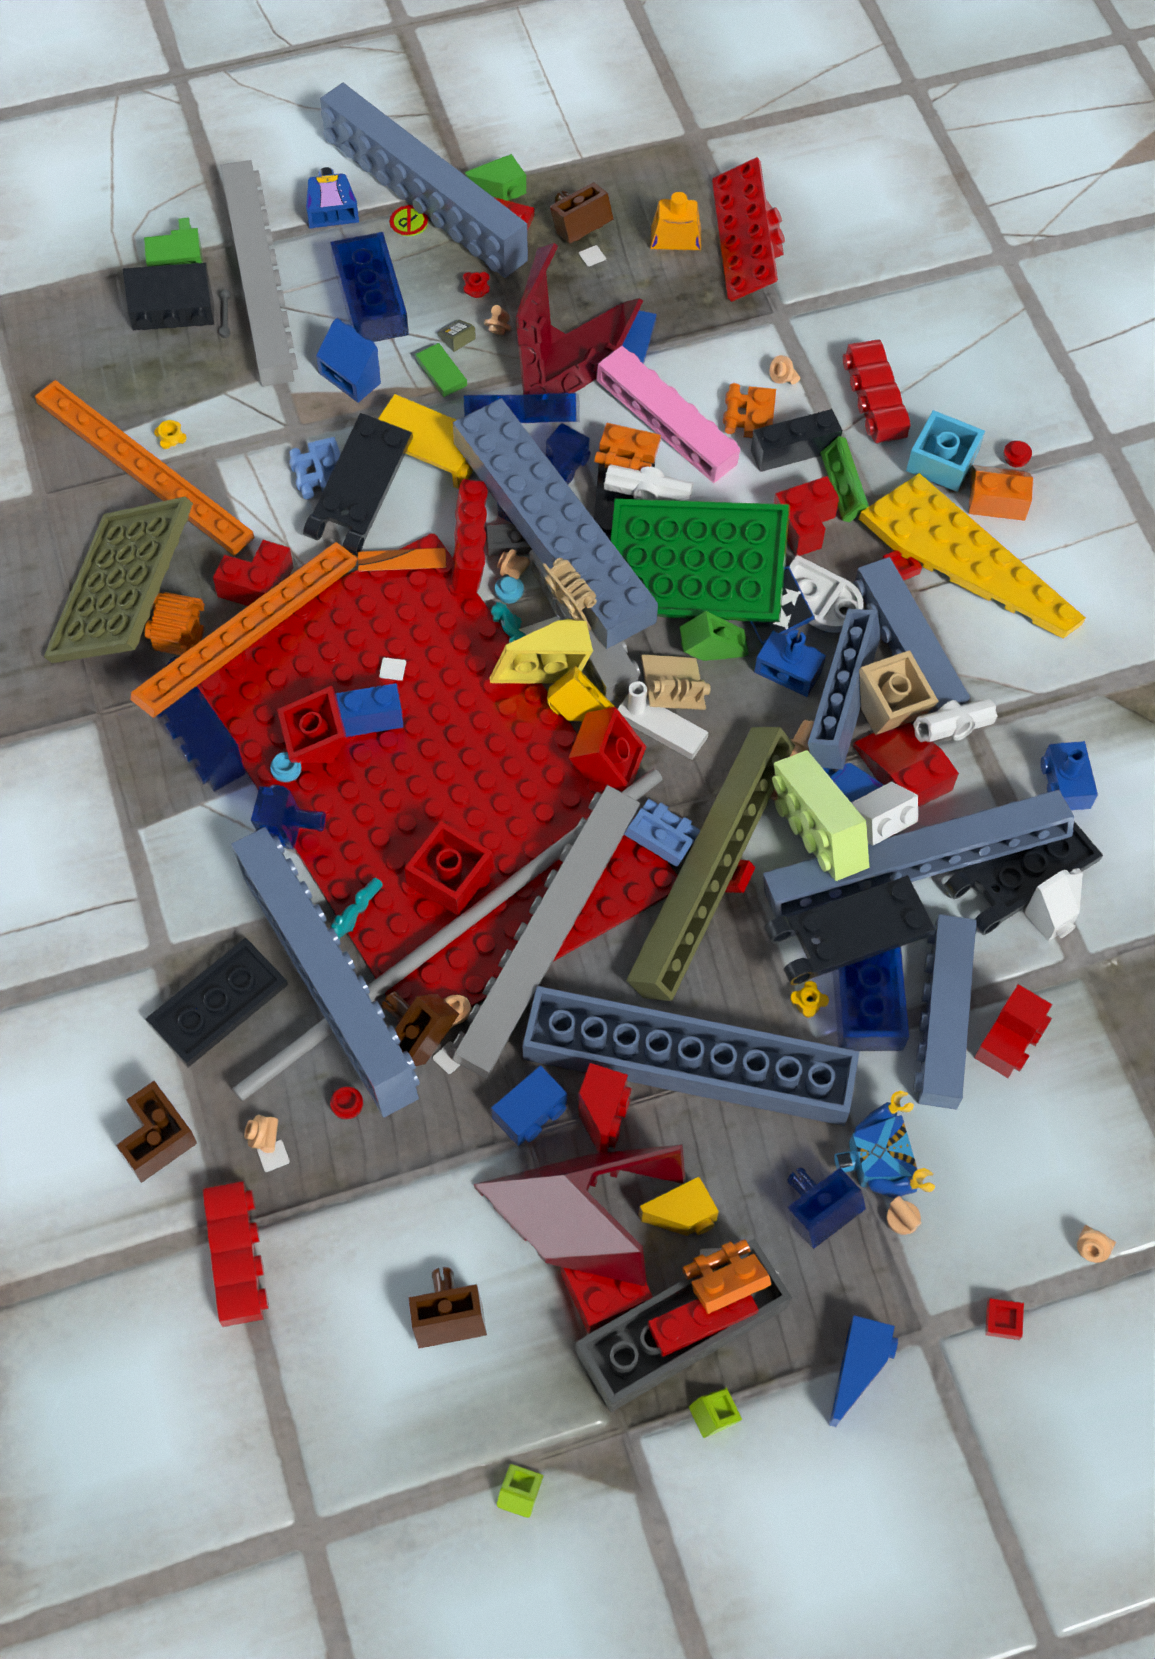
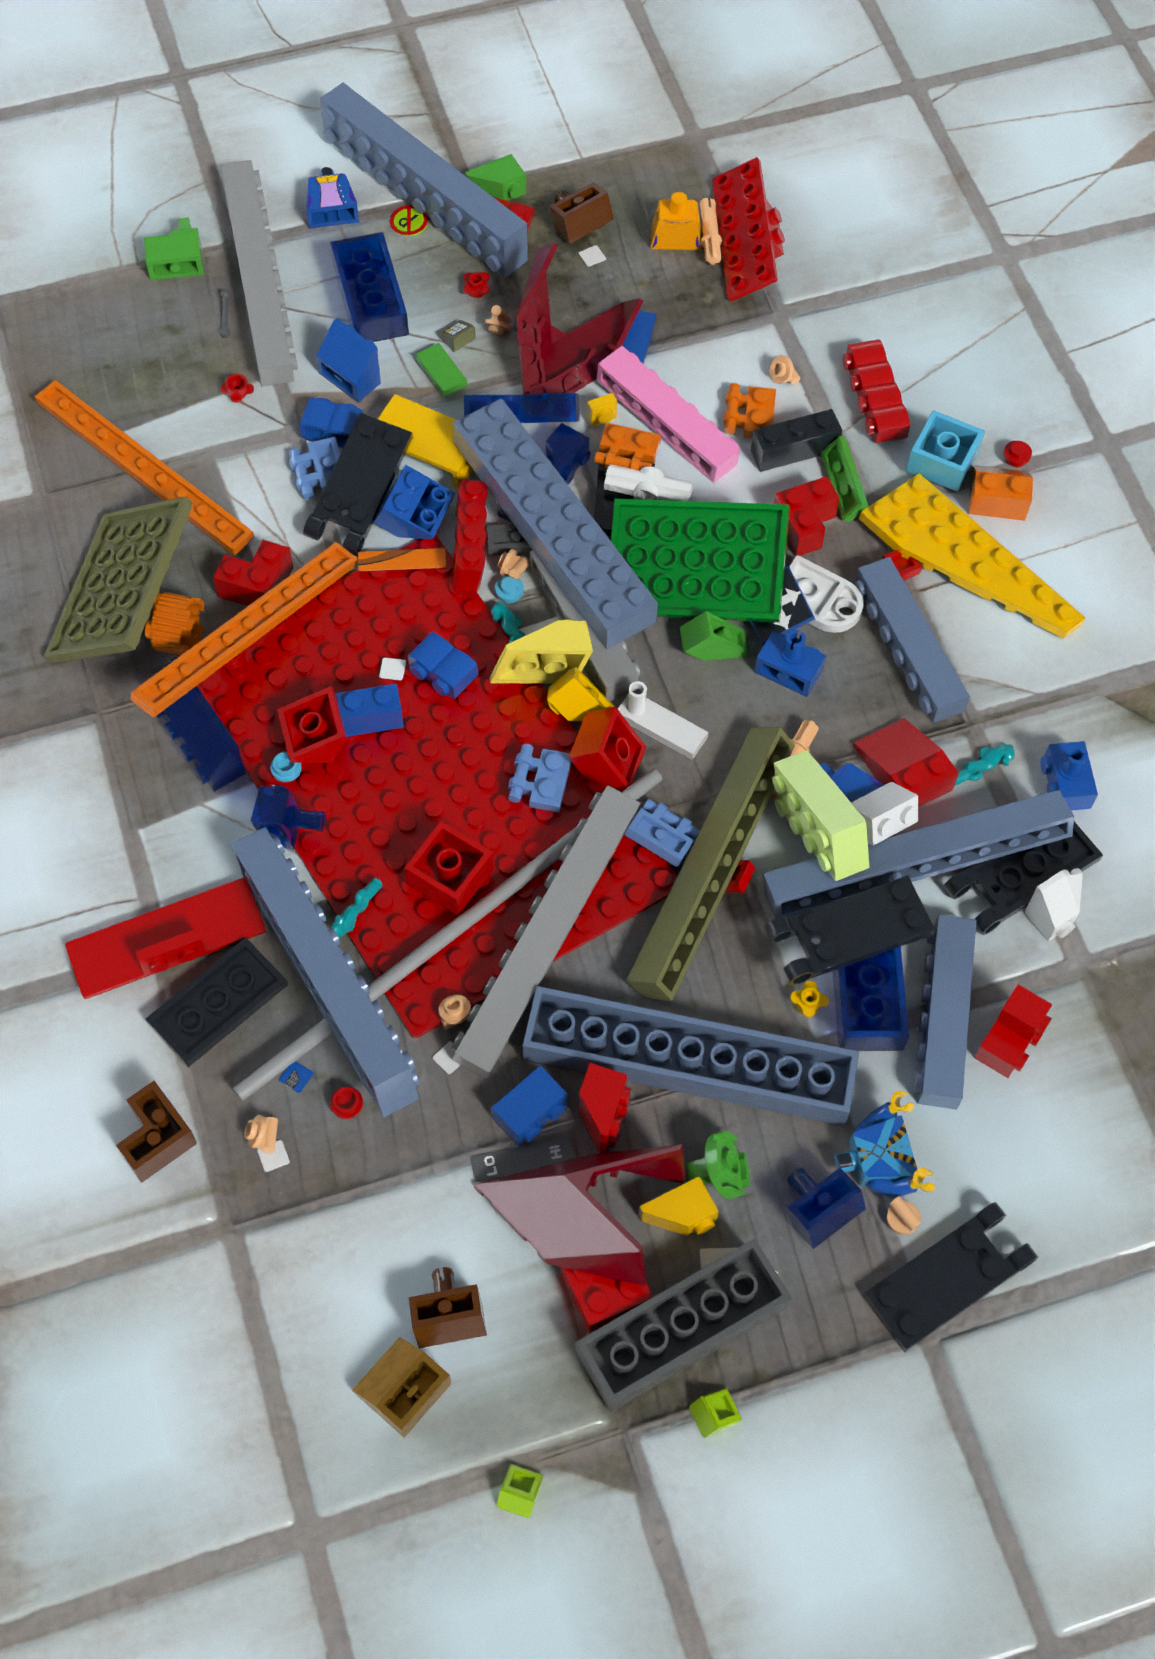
black slope [123,262,215,331] -> none
yellow plate [154,420,187,449] -> none
red brick [203,1181,269,1327] -> none
reddish brown brick [381,991,459,1066] -> none
tan hinge [543,558,597,631] -> none
tan hinge [640,655,710,710] -> none
red plate [648,1295,759,1357] -> none
orange plate [682,1239,771,1314] -> none
sand blue brick [808,609,881,770] -> none
blue slope [829,1316,898,1427] -> none
tan slope [859,650,939,735] -> none
white piece [913,699,998,742] -> none
red plate [985,1298,1024,1340] -> none
light nougat plate [1077,1225,1116,1263] -> none
none -> red bracket [65,878,266,999]
none -> red plate [221,374,254,403]
none -> blue sticker [279,1061,314,1093]
none -> blue brick [300,398,363,448]
none -> pearl gold slope [352,1337,451,1438]
none -> blue slope [373,465,456,540]
none -> blue brick [408,632,478,699]
none -> dark grey sticker [471,1137,575,1181]
none -> medium blue plate [508,744,572,813]
none -> yellow plate [587,393,617,427]
none -> bright green tile [686,1131,750,1199]
none -> light nougat axle [699,198,722,266]
none -> black hinge [863,1202,1039,1353]
none -> teal animal [954,743,1015,786]

